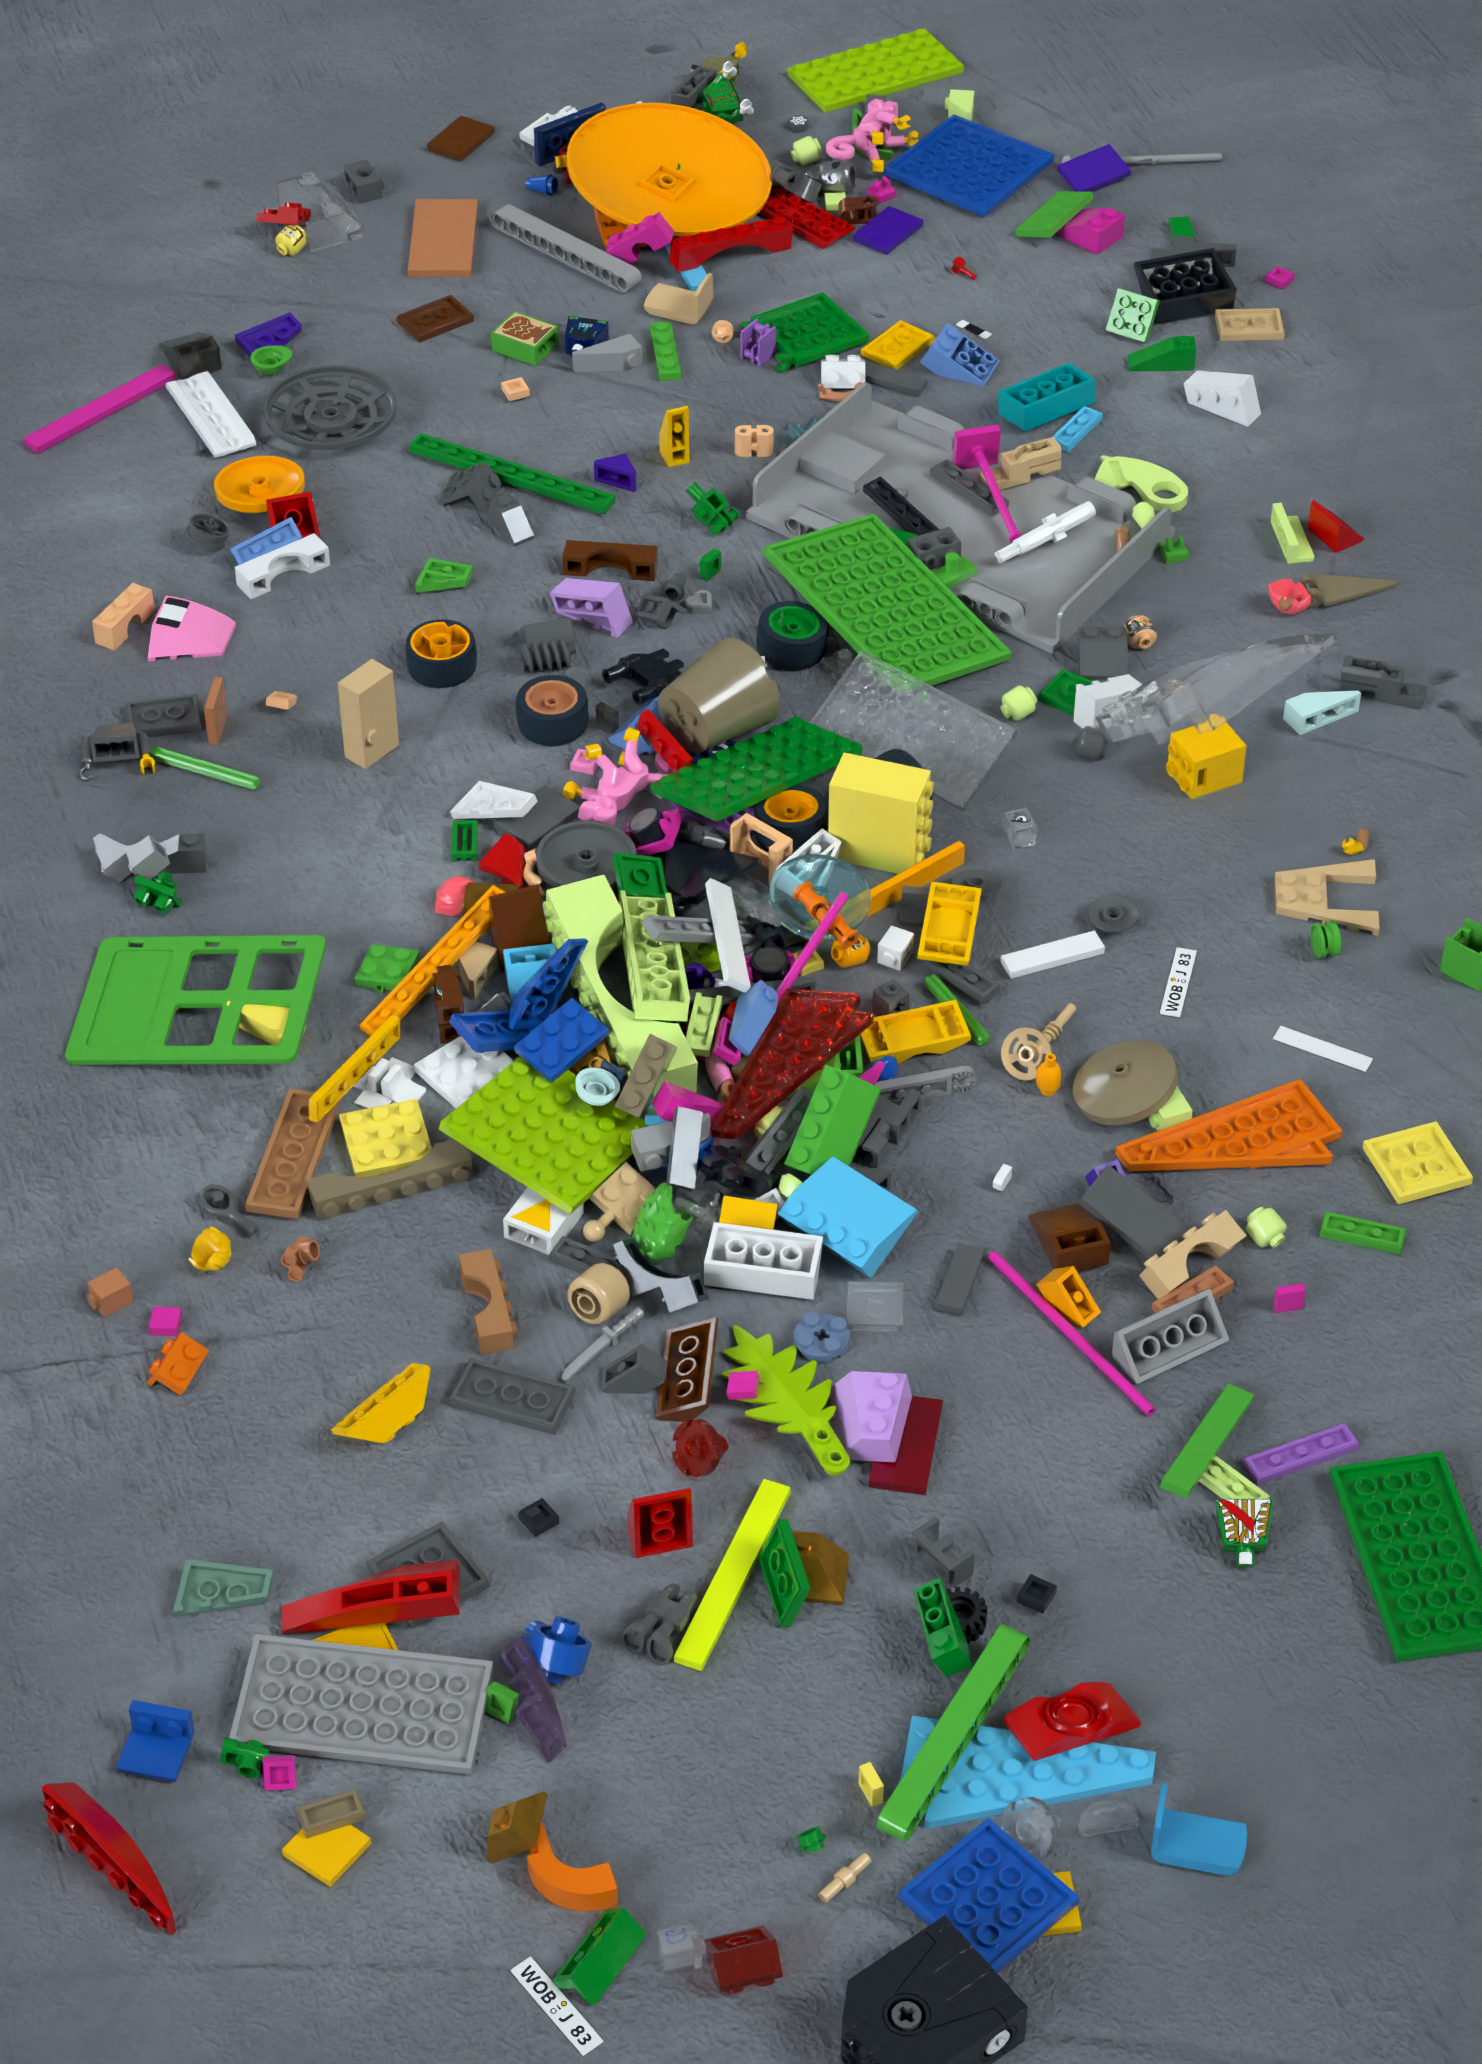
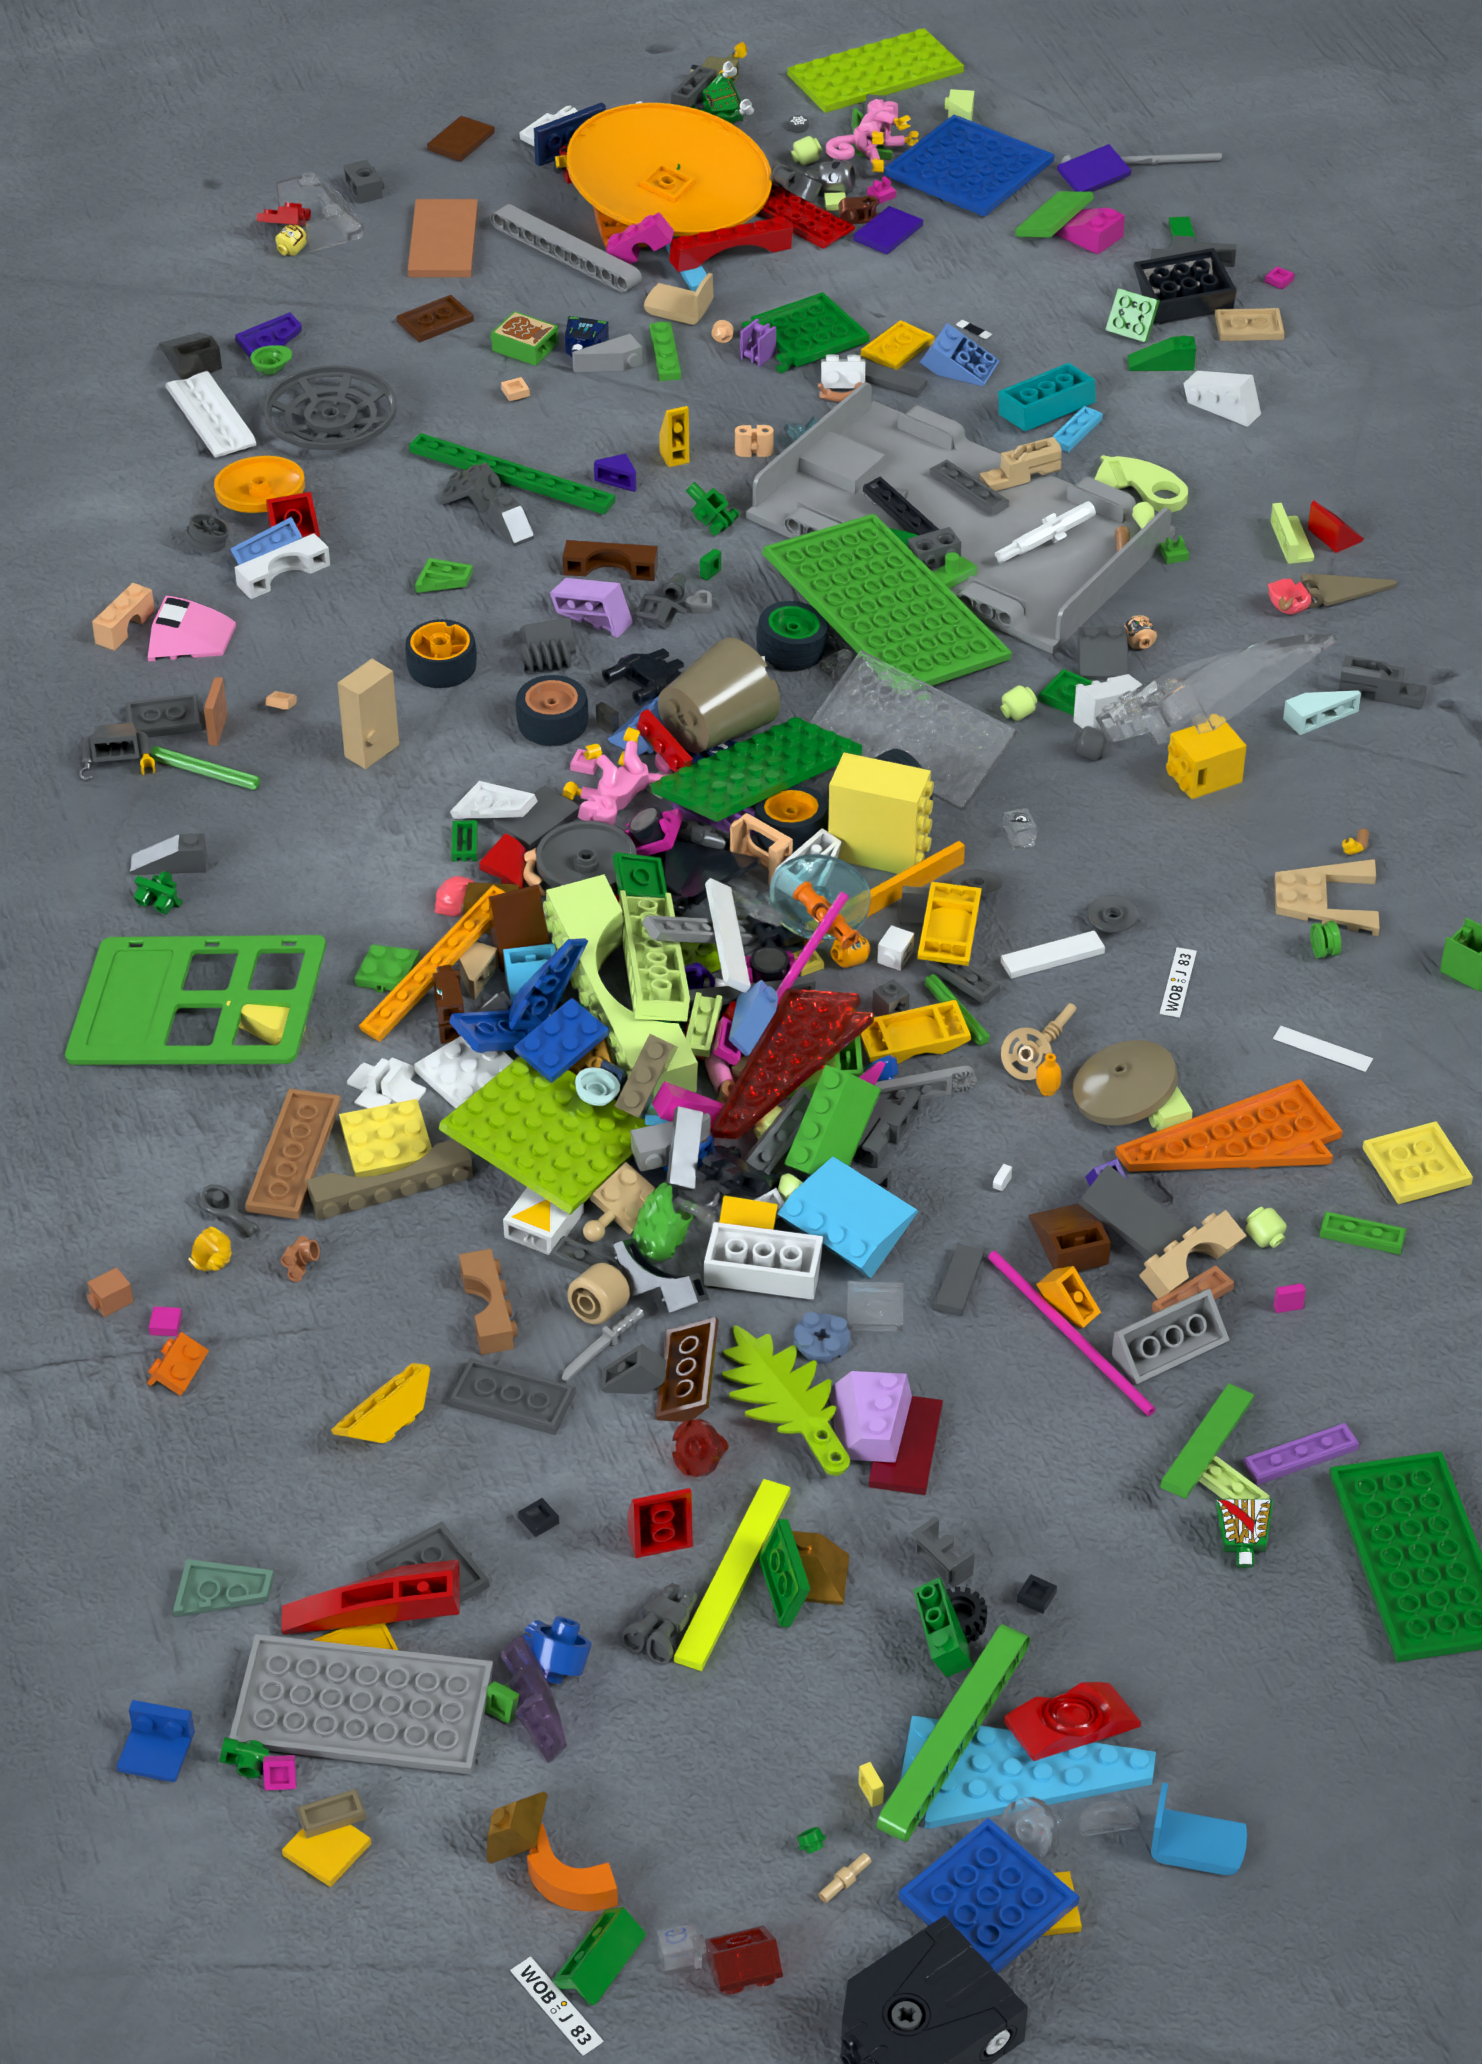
dark pink tile [23,364,177,454] -> none
red wedge [42,1782,176,1935] -> none
light grey arch [93,834,170,883] -> none
yellow tile [309,1015,400,1123] -> none
blue cone [526,174,558,195] -> none
dark pink tile [727,1371,759,1400] -> none
red hand [951,257,977,280] -> none
dark pink tile [952,424,1022,544] -> none

